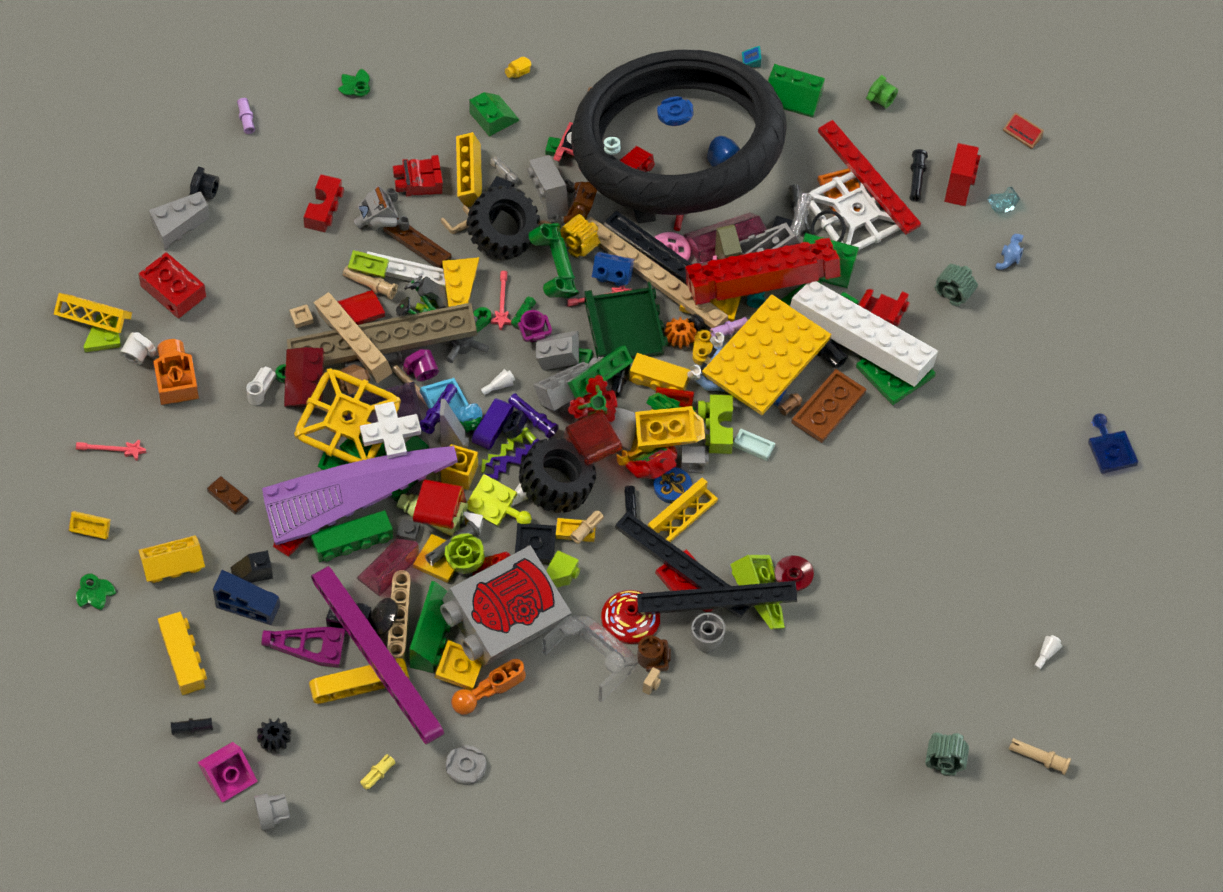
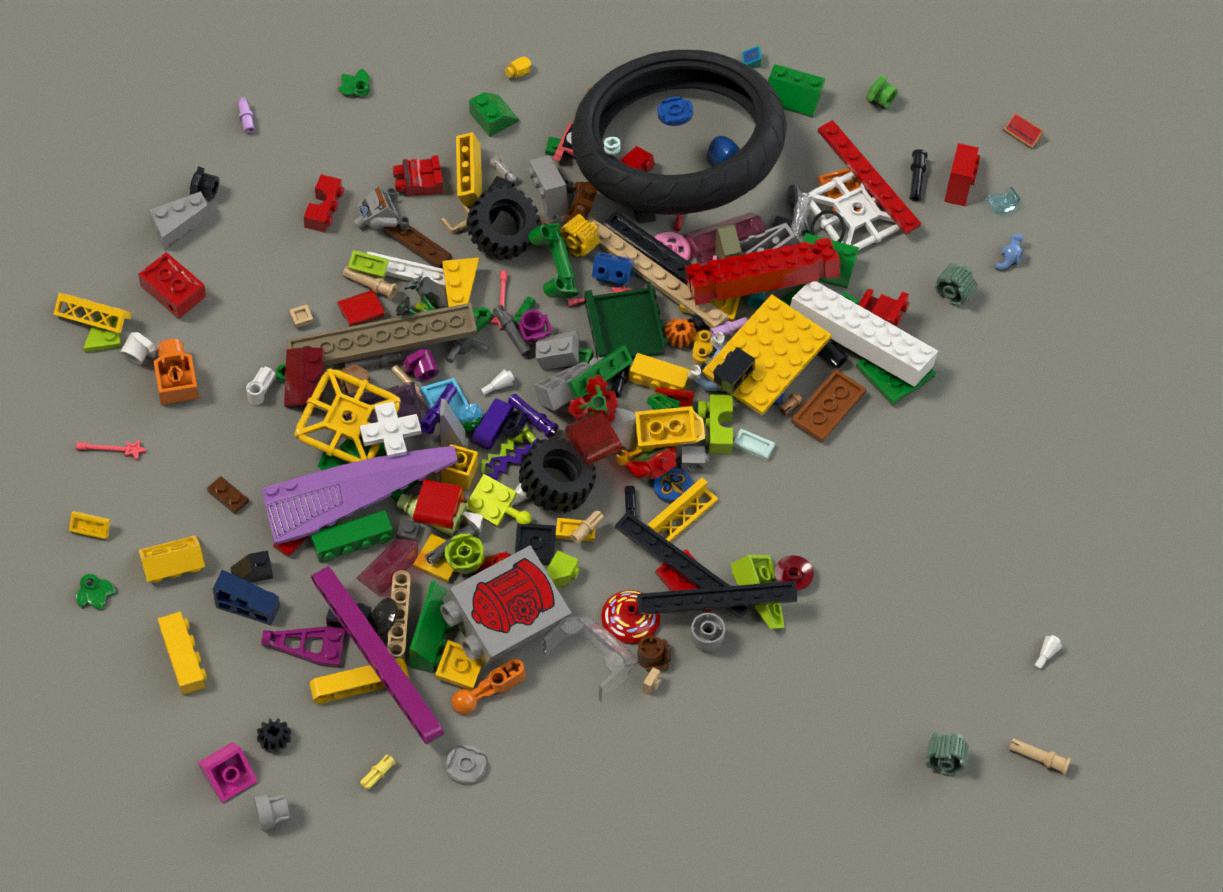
black pin [170,717,213,735] -> none
tan arch [313,292,393,383] -> none
green tile [405,435,429,452] -> none
clear blue plate [1088,413,1138,474] -> none
none -> dark grey pin [492,305,532,357]
none -> black brick [713,347,756,394]

